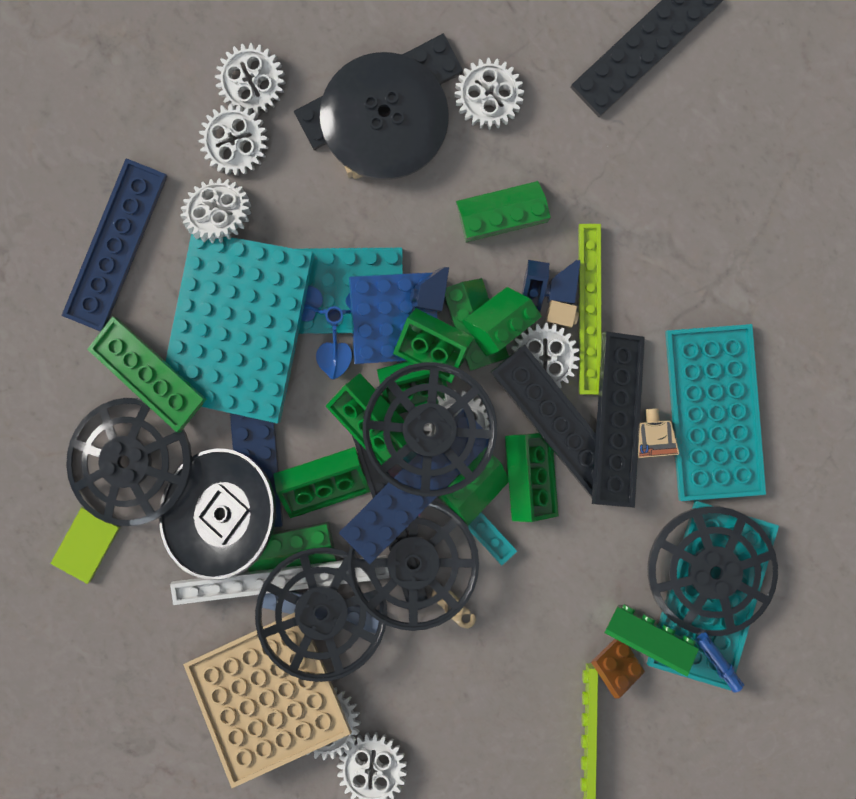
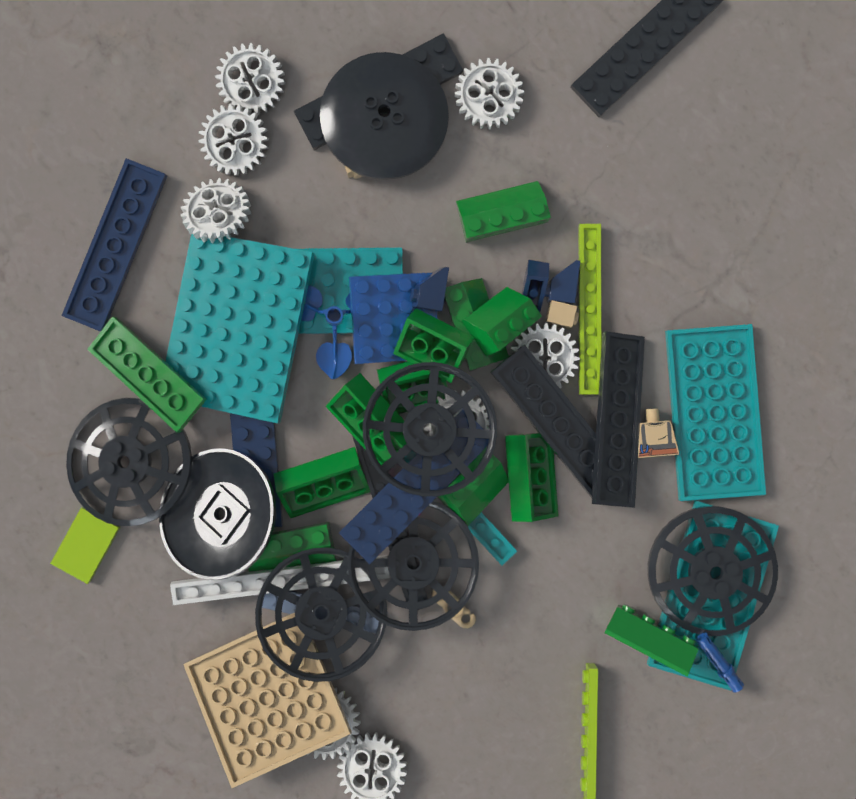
dark orange plate [591,639,645,699] -> none

